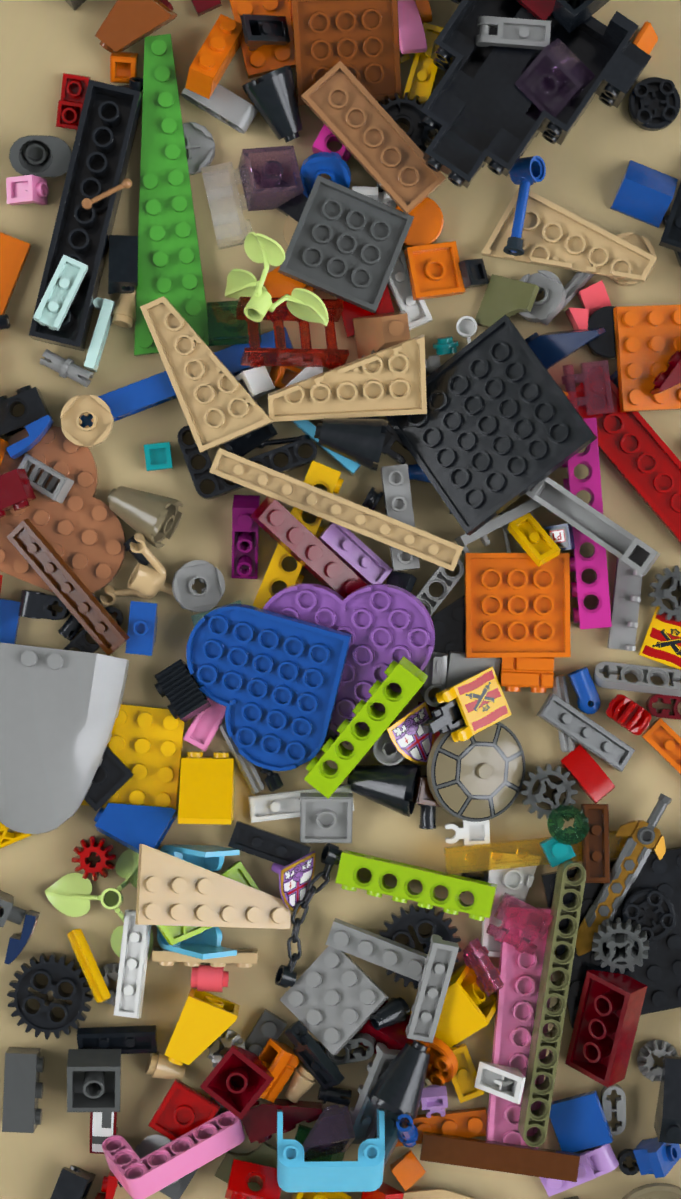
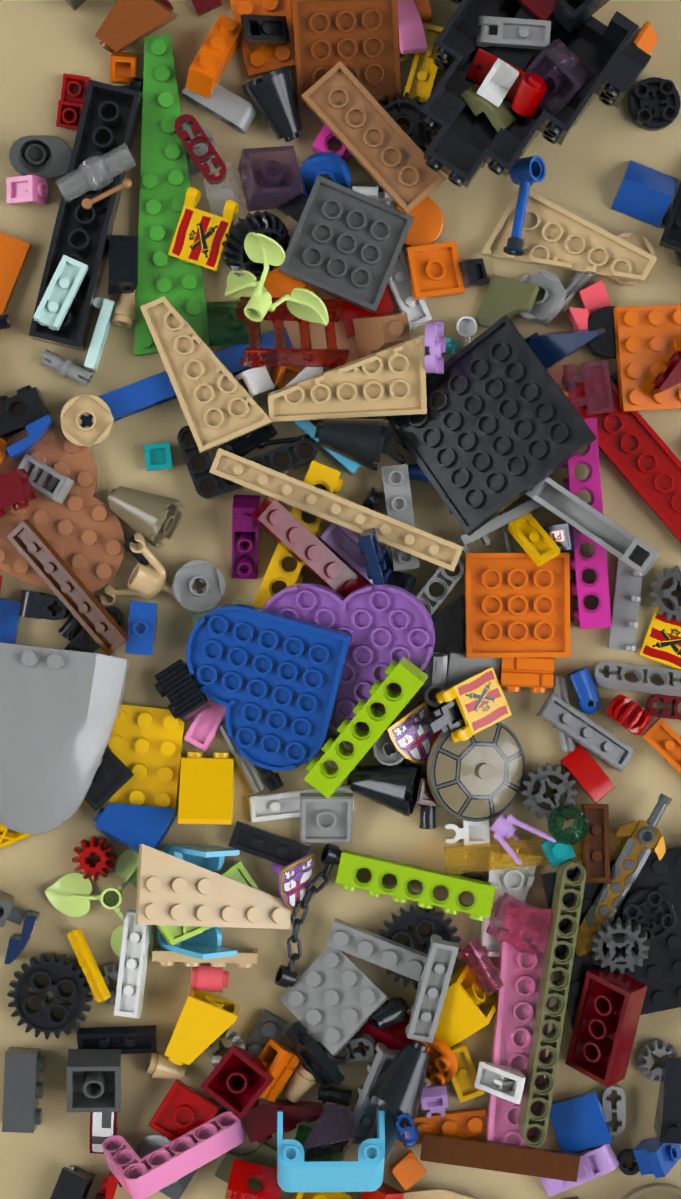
none -> clear piece [55,143,136,202]
none -> flag [168,187,240,271]
none -> dark red beam [174,114,227,185]
none -> black gear [221,210,291,279]
none -> dark blue plate [358,528,393,584]
none -> lavender plate [424,321,446,374]
none -> olive slope [461,84,517,132]
none -> red door [466,48,547,118]
none -> white panel [476,58,519,107]
none -> lavender plant [489,813,557,866]

